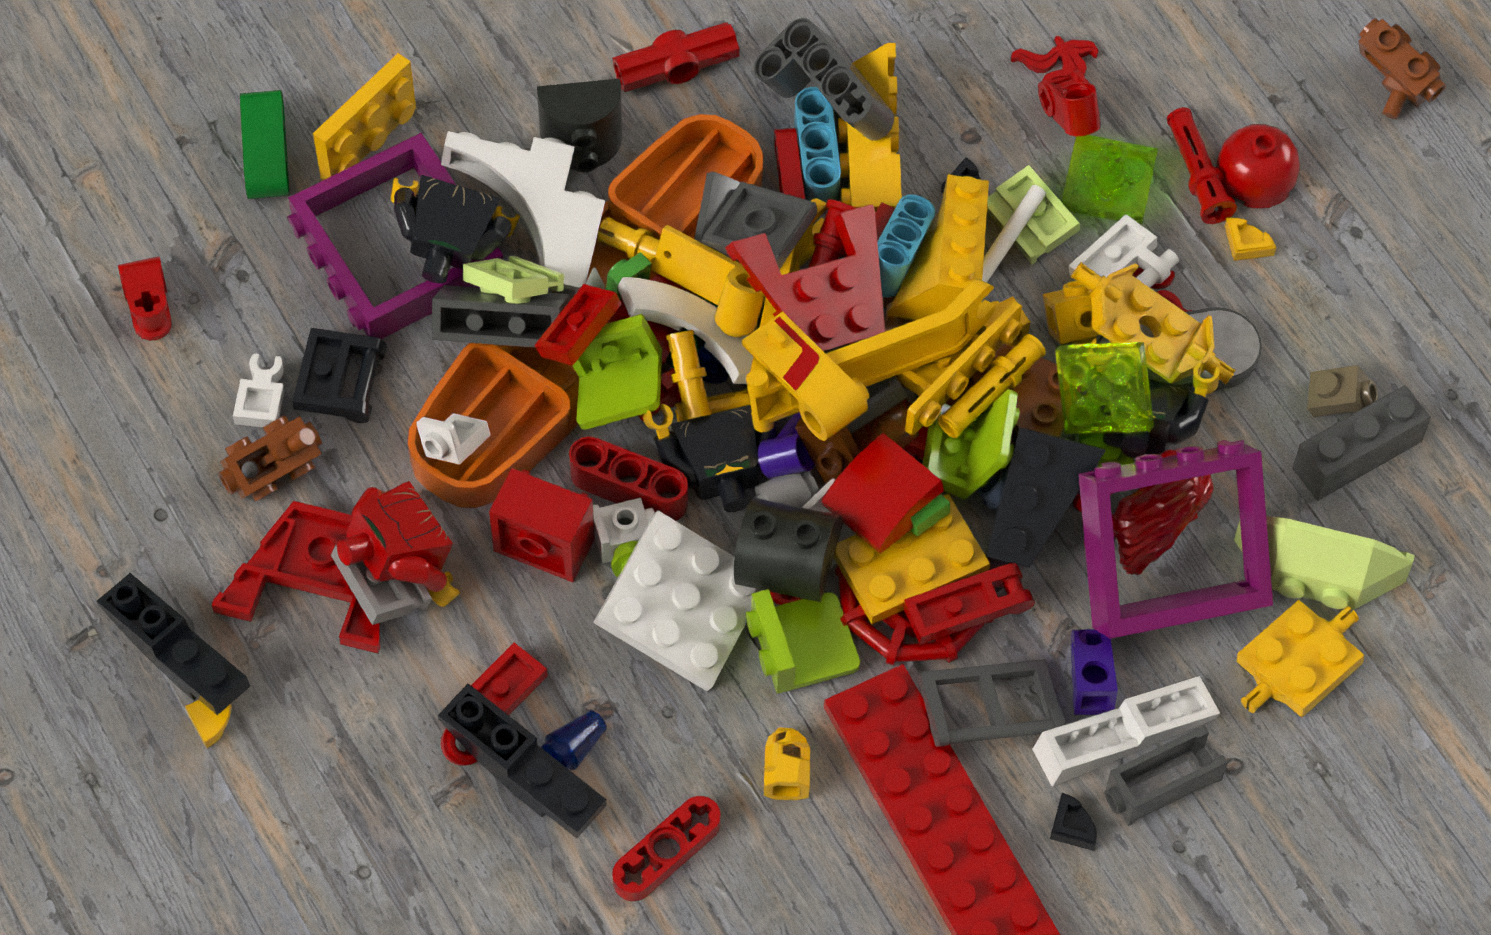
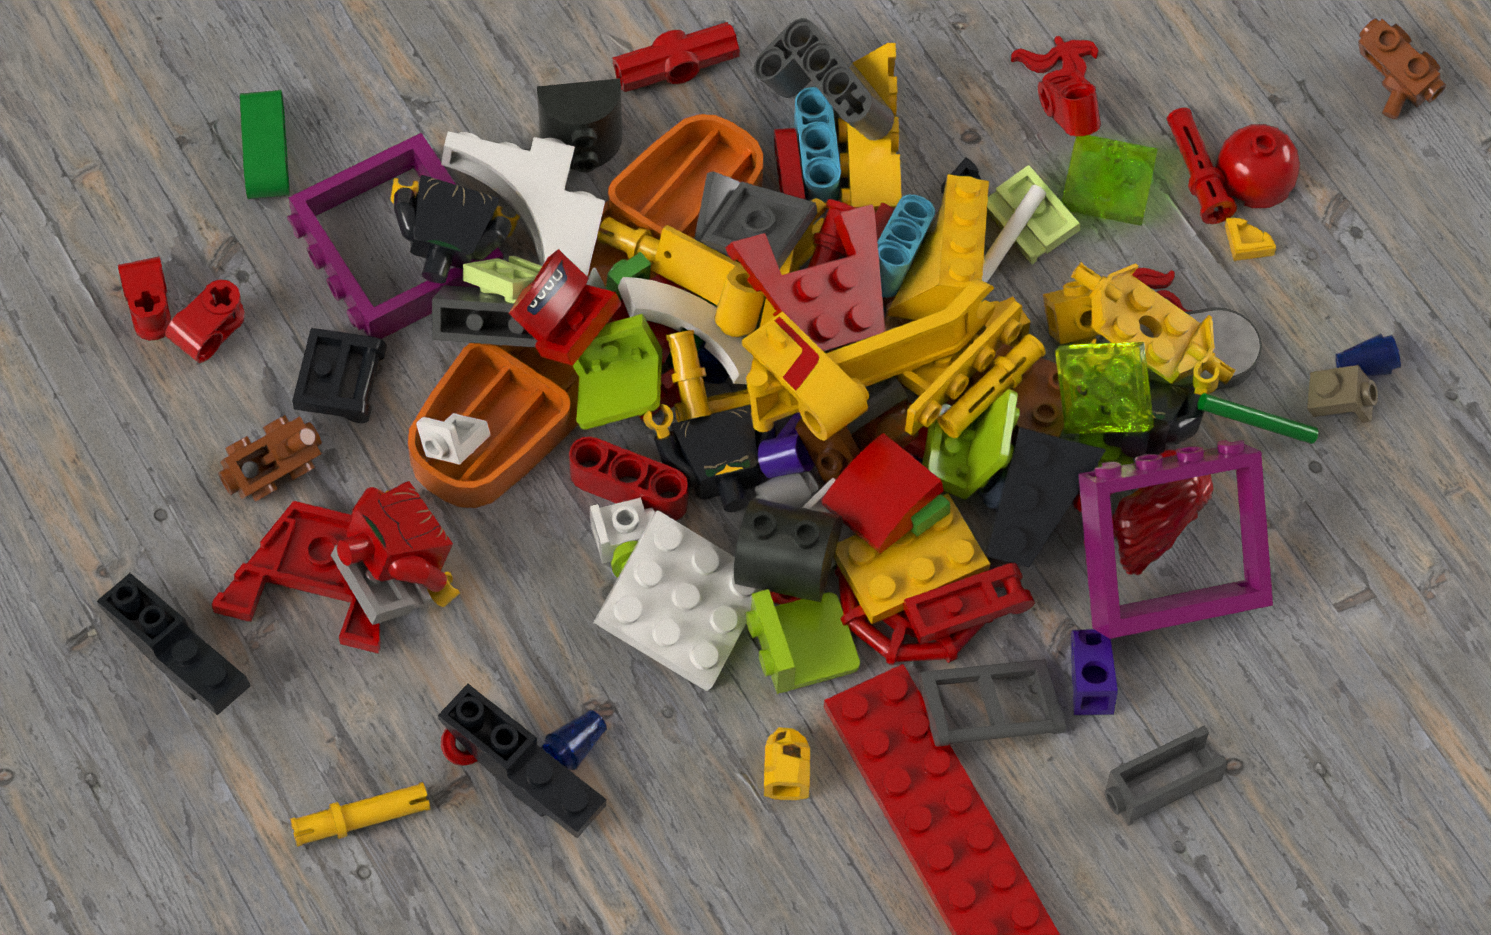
yellow tile [185,700,232,749] -> none
white plate [233,354,285,428] -> none
yellow plate [313,53,416,180] -> none
red plate [471,642,548,715] -> none
red container [489,468,595,582] -> none
red beam [612,796,721,901] -> none
white slope [1032,676,1220,787] -> none
black tile [1050,793,1097,851] -> none
white plate [1069,214,1179,287] -> none
yellowish green wedge [1234,516,1415,610] -> none
yellow plate [1237,600,1364,718] -> none
dark grey brick [1292,385,1431,501] -> none
none -> red piece [165,279,245,363]
none -> yellow pin [290,782,430,847]
none -> red slope [508,249,589,343]
none -> green bar [1198,393,1318,444]
none -> clear blue cone [1335,333,1401,376]

